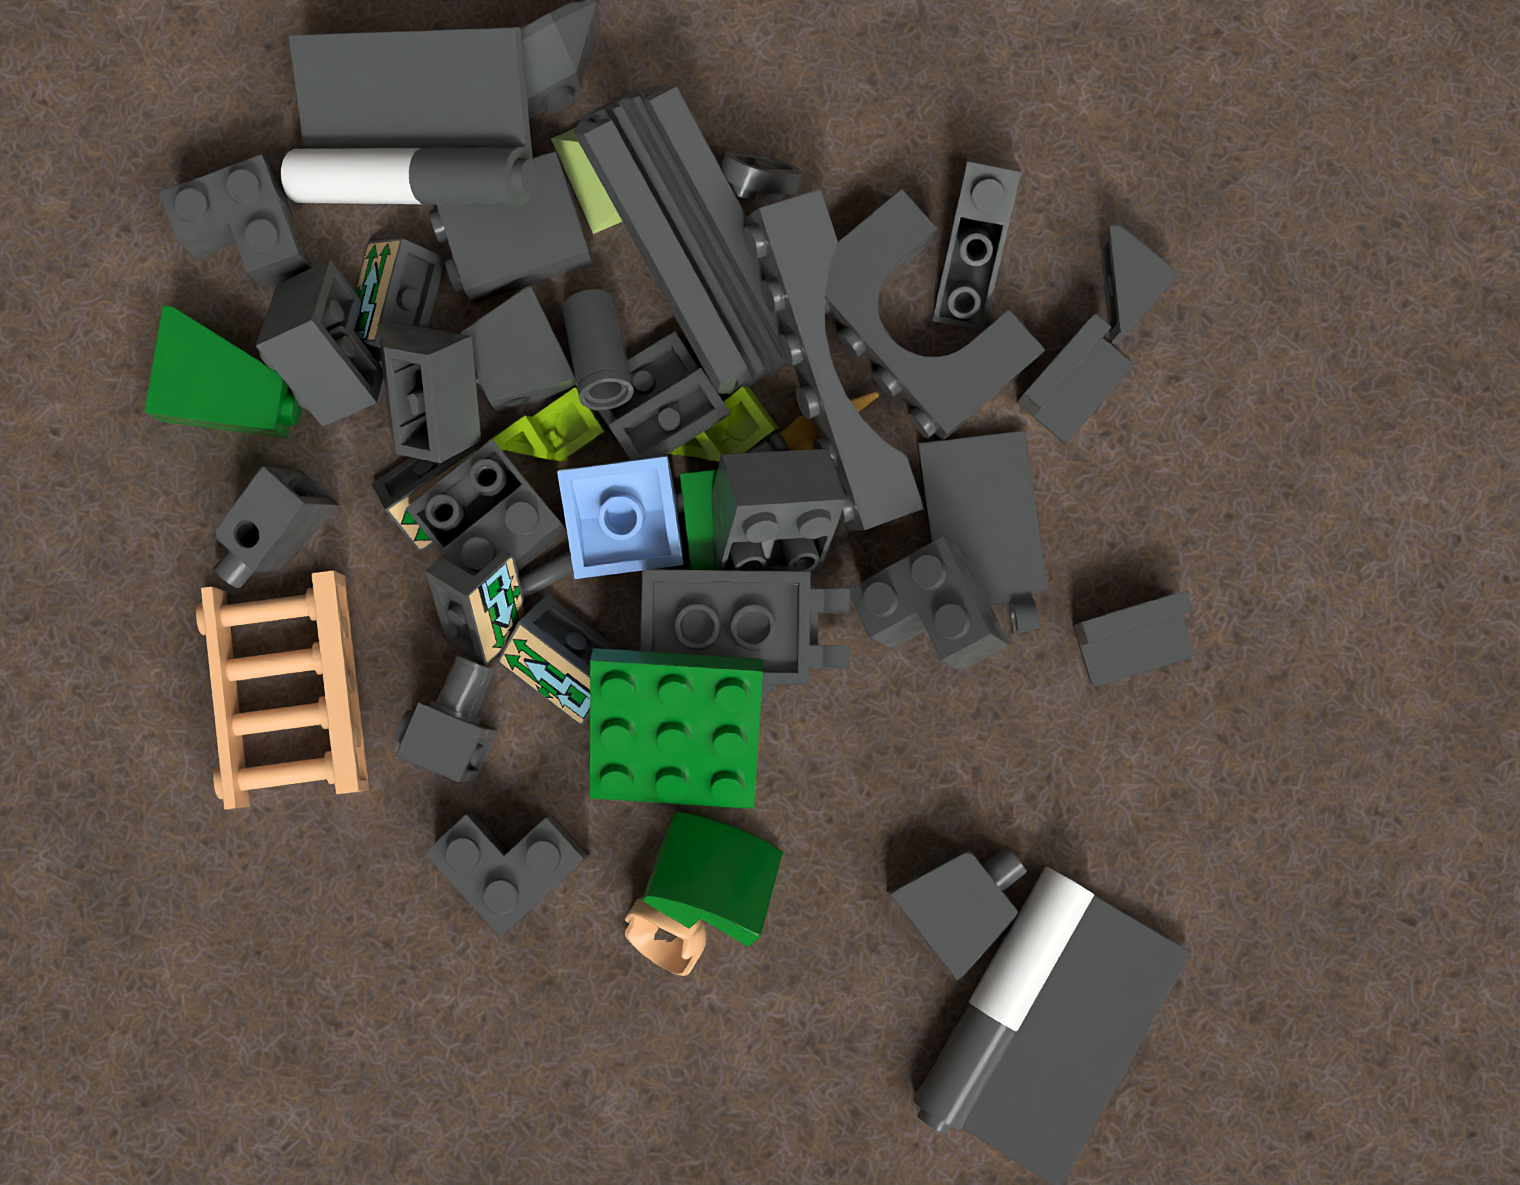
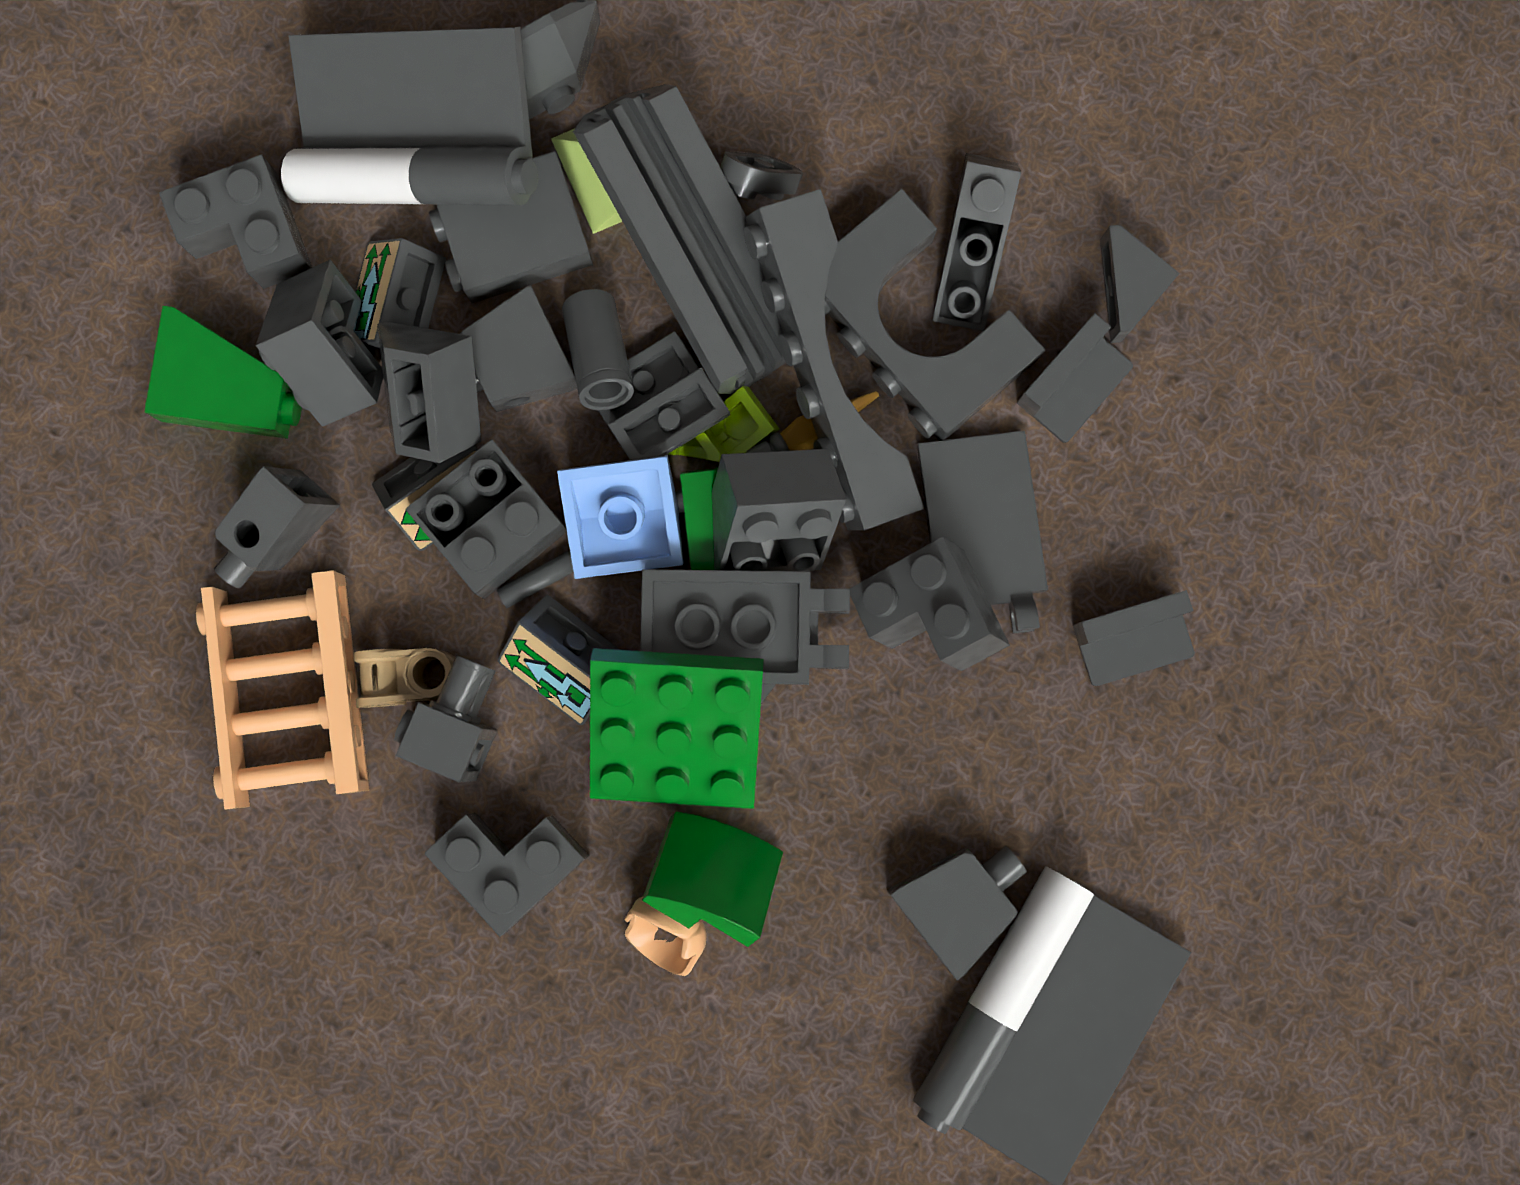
panel [425,551,527,666] -> none
lime slope [489,387,609,462] -> none
none -> tan piece [353,648,456,708]

